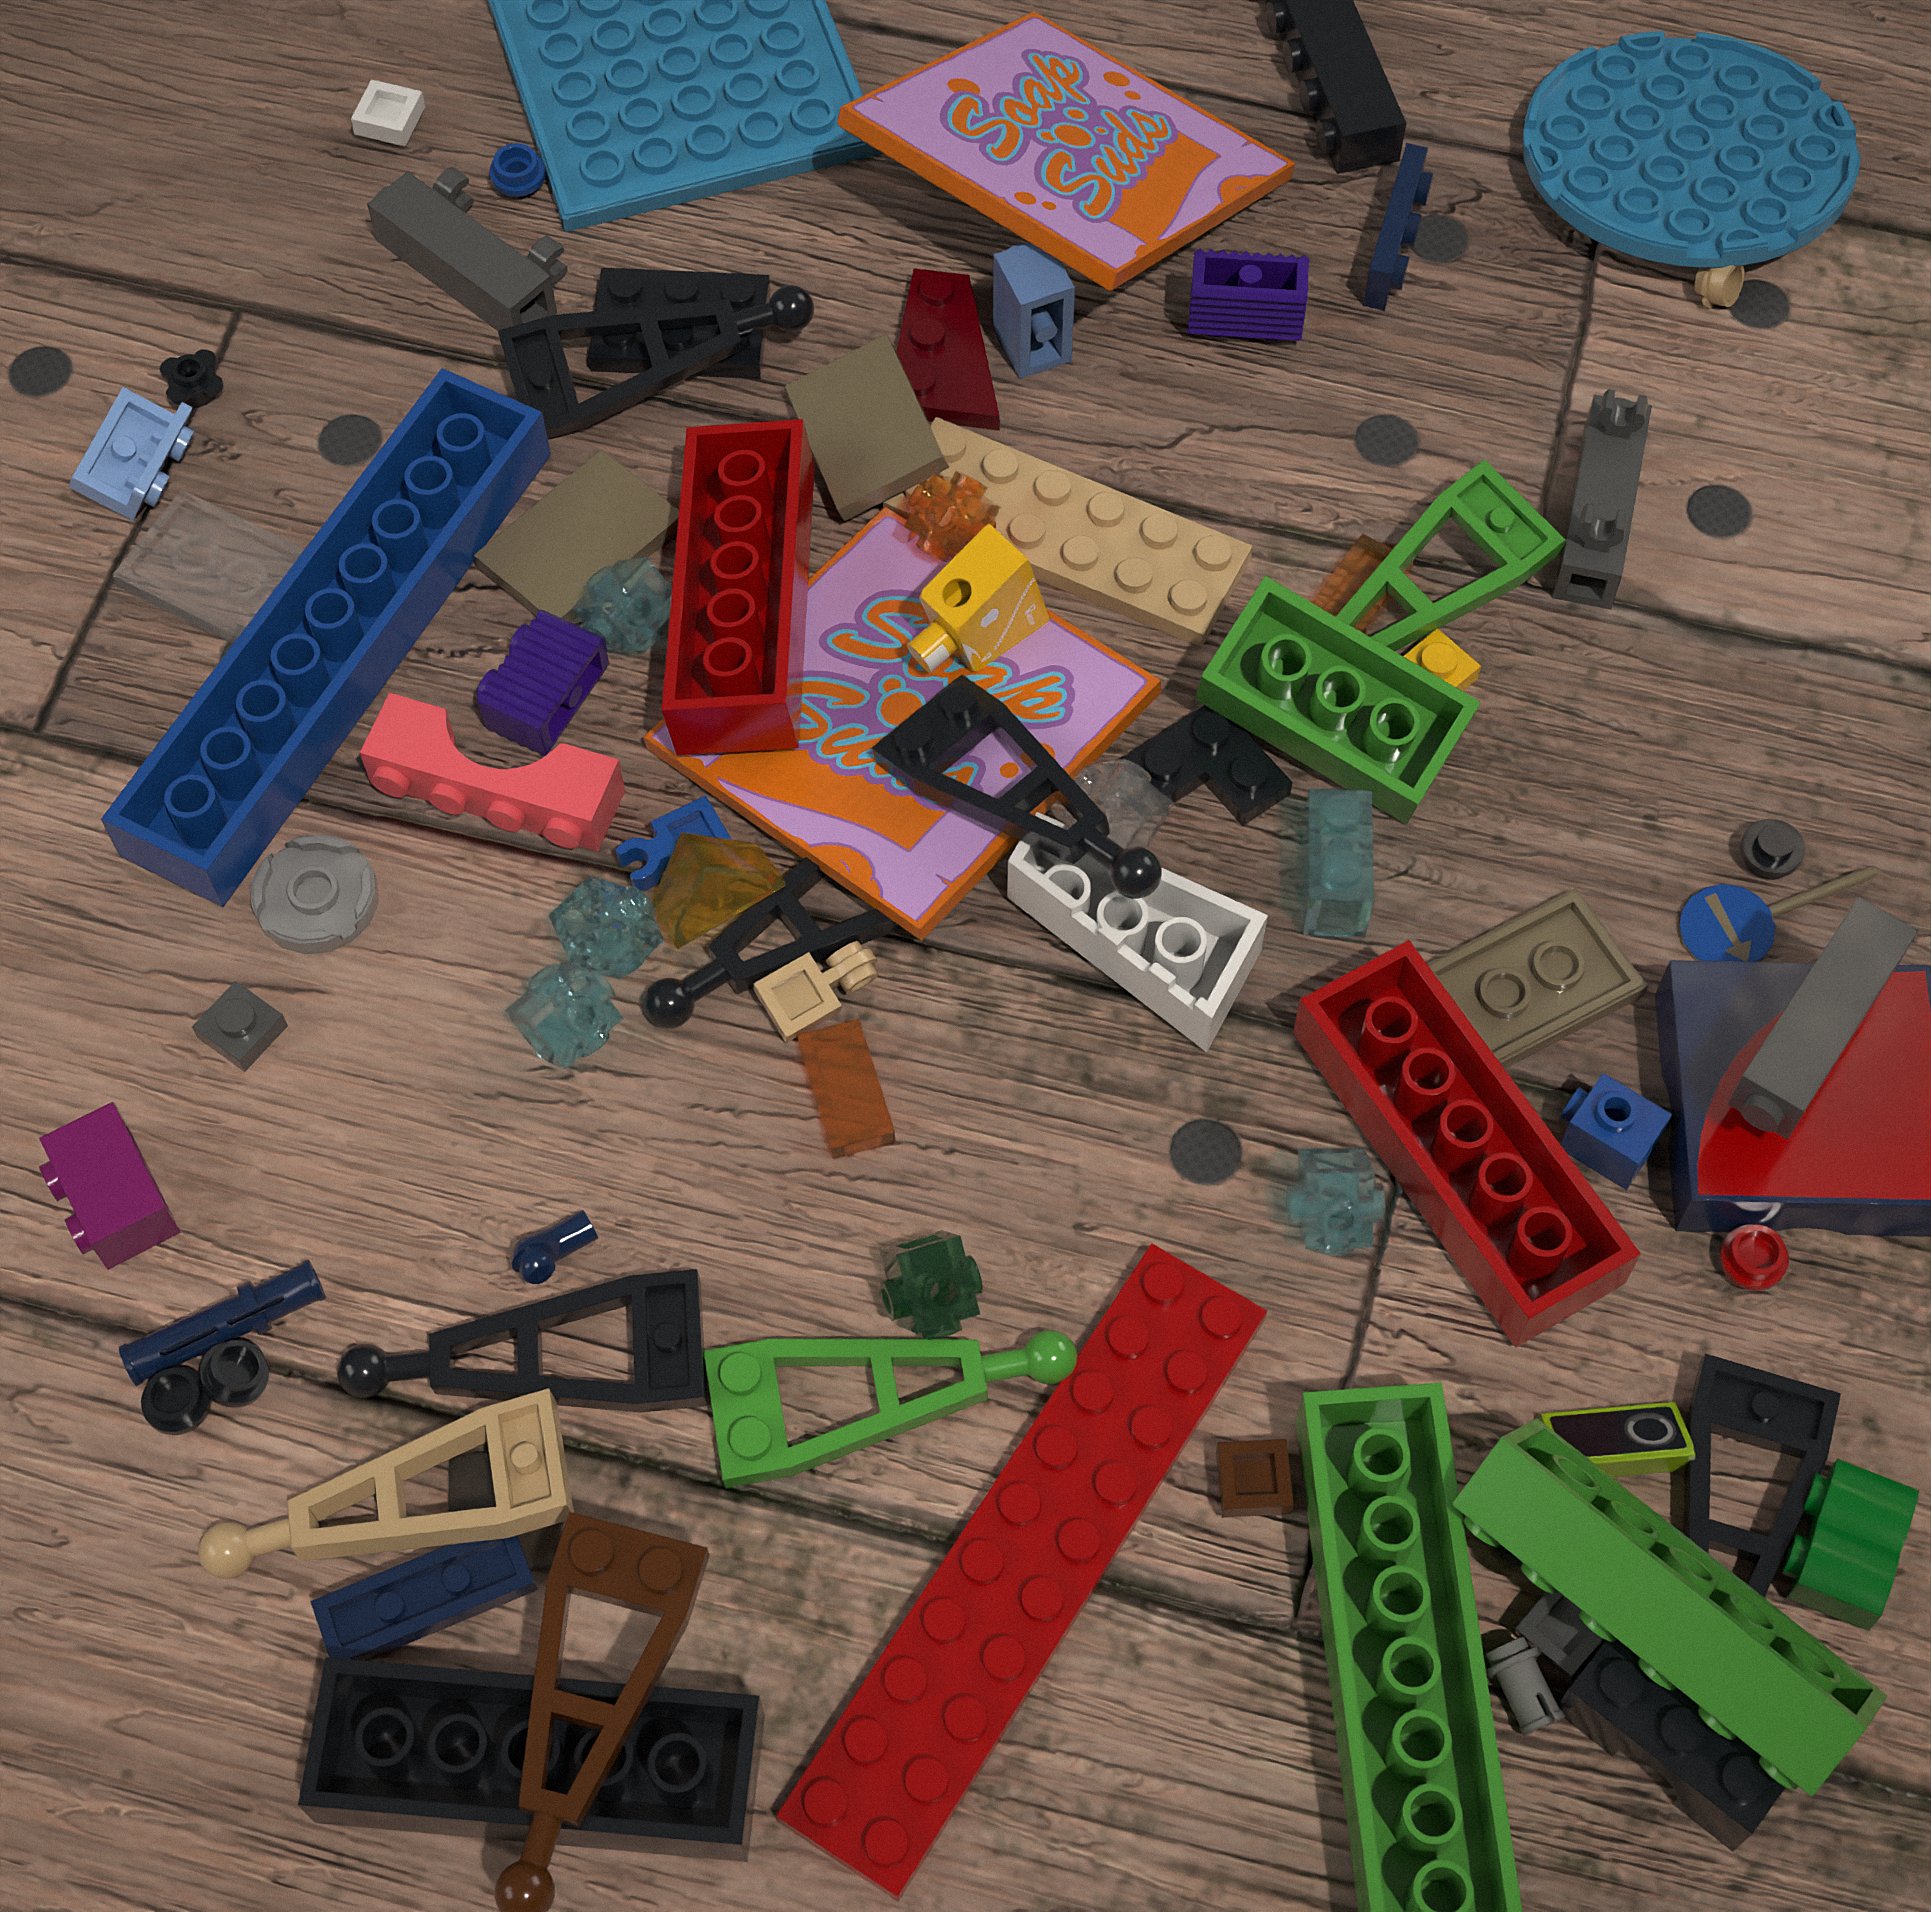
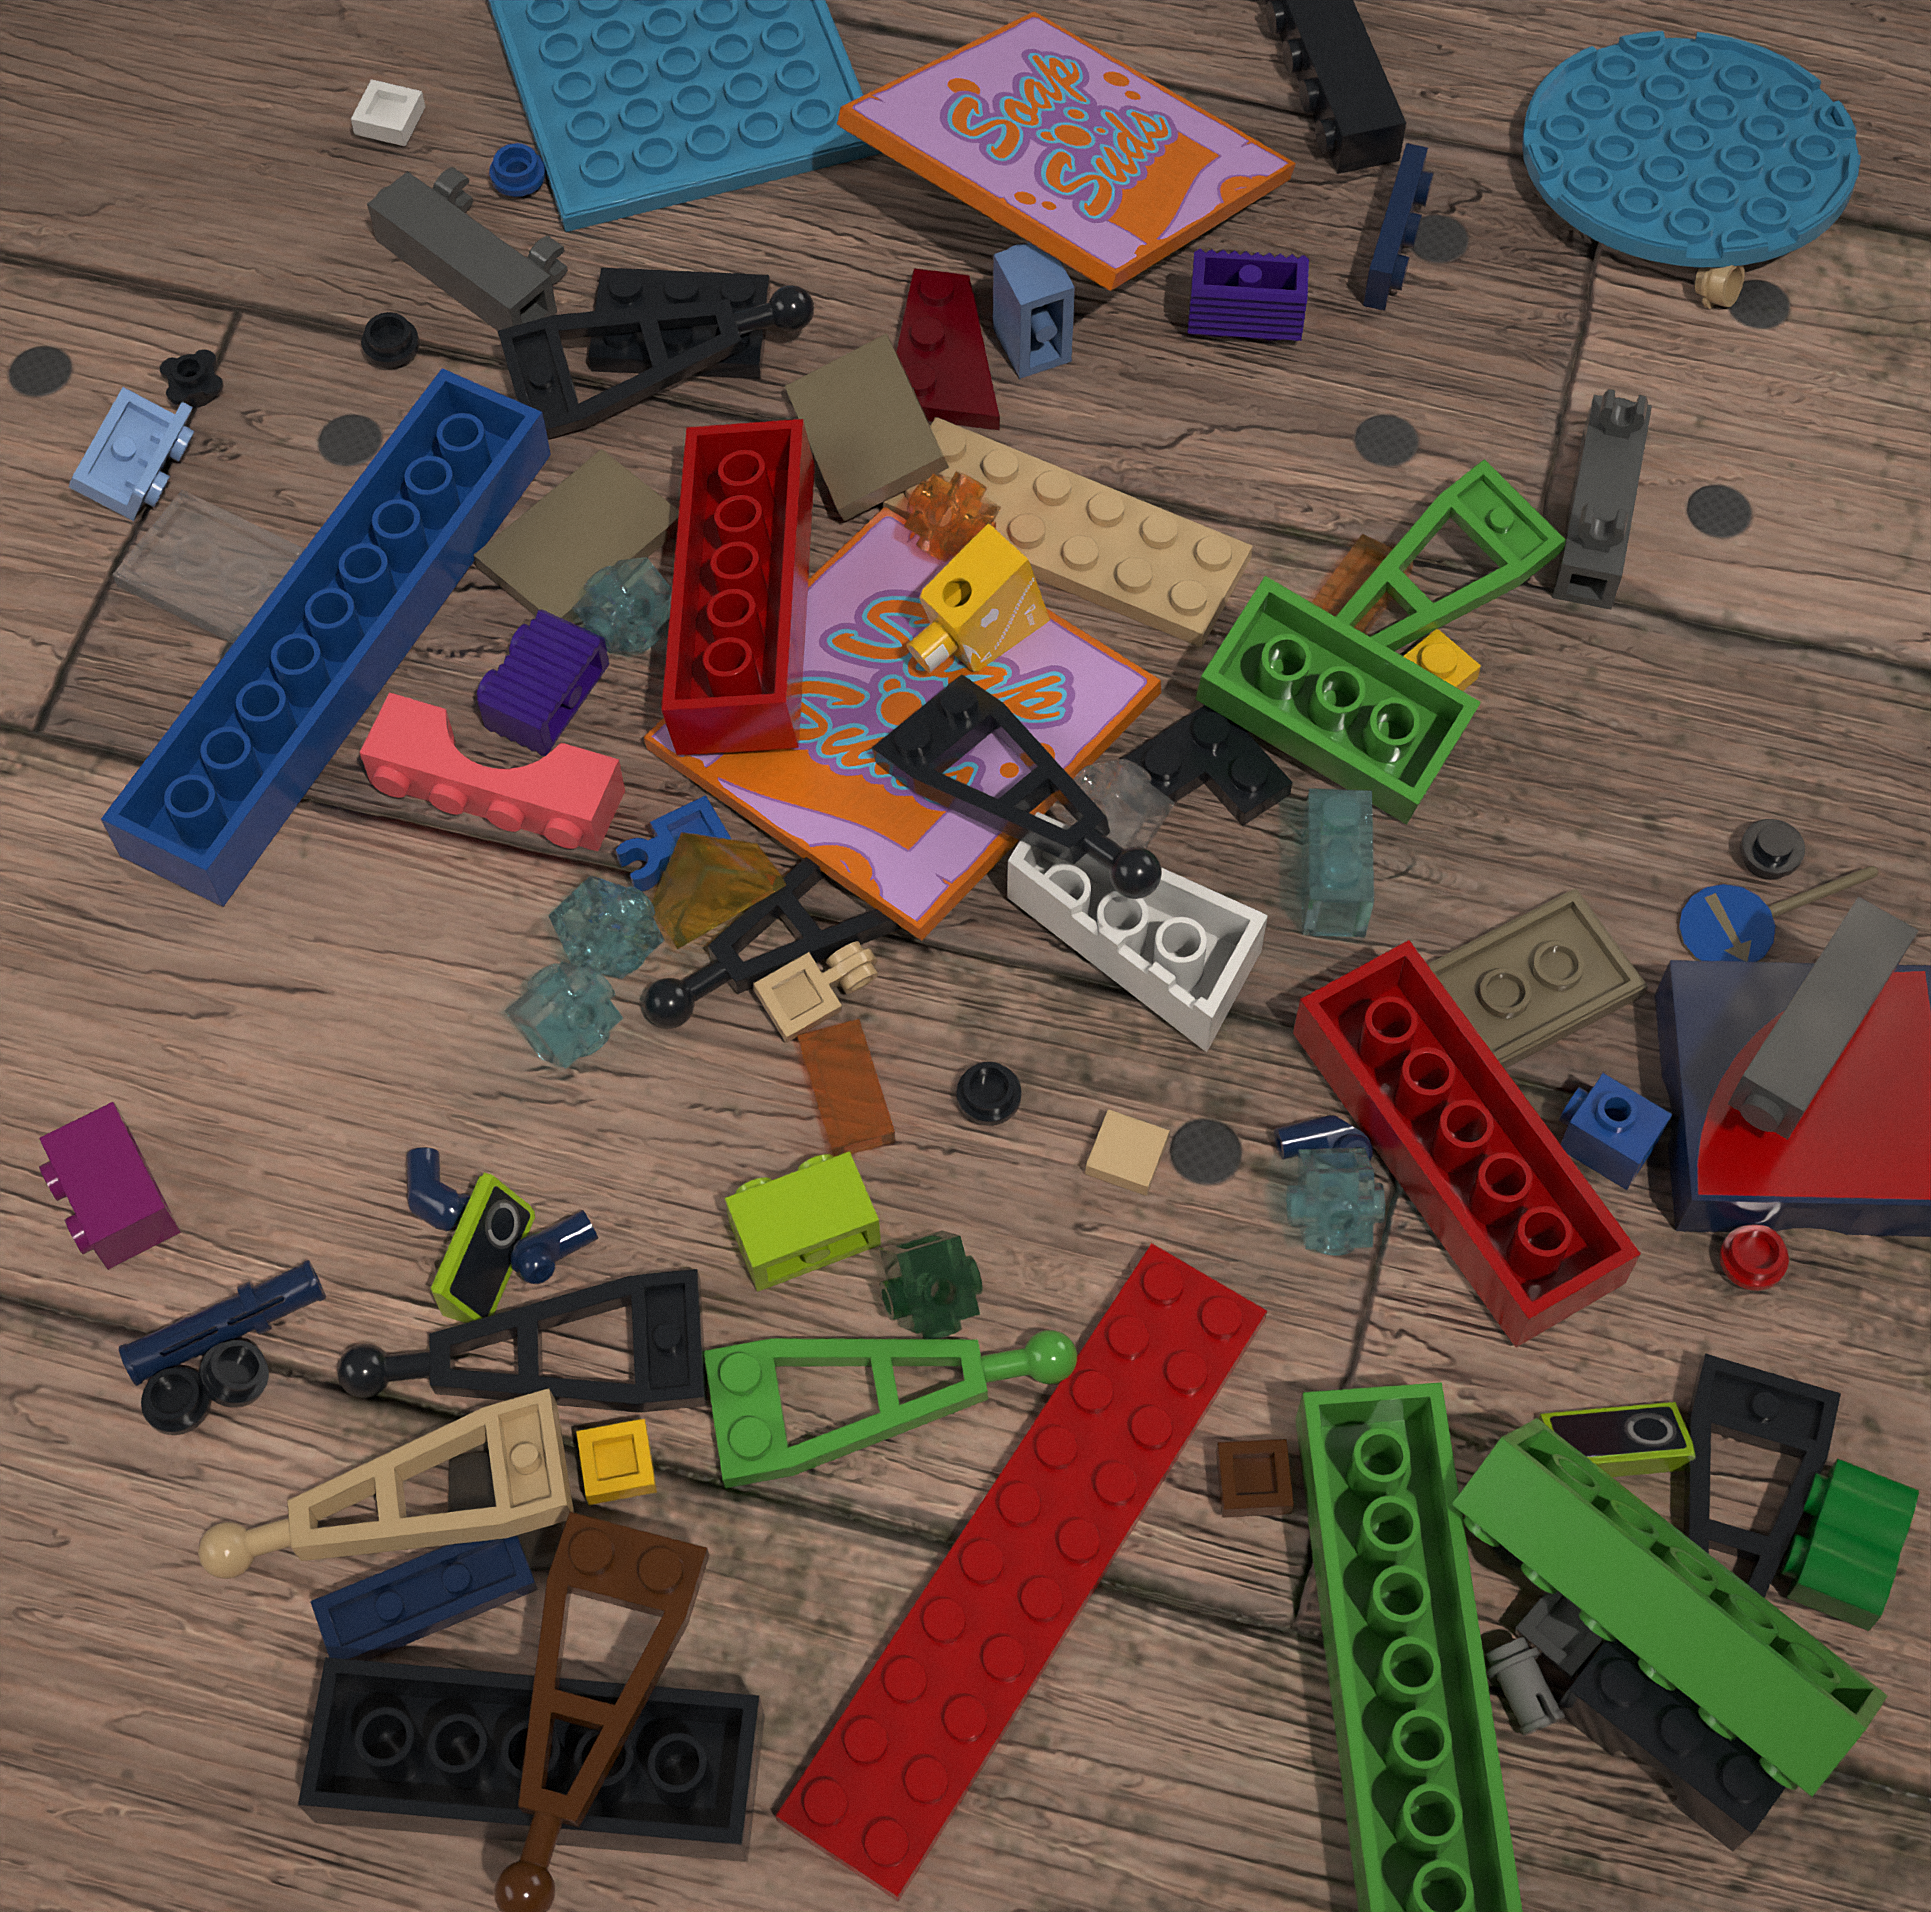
dark grey plate [192,981,288,1072] -> none
light grey tile [251,834,379,954] -> none
none -> black plate [361,312,420,368]
none -> dark blue arm [406,1148,471,1232]
none -> slope [430,1173,535,1323]
none -> yellow plate [576,1418,657,1505]
none -> lime brick [725,1151,881,1292]
none -> black plate [957,1062,1022,1126]
none -> tan tile [1085,1109,1170,1196]
none -> dark blue arm [1274,1115,1373,1171]

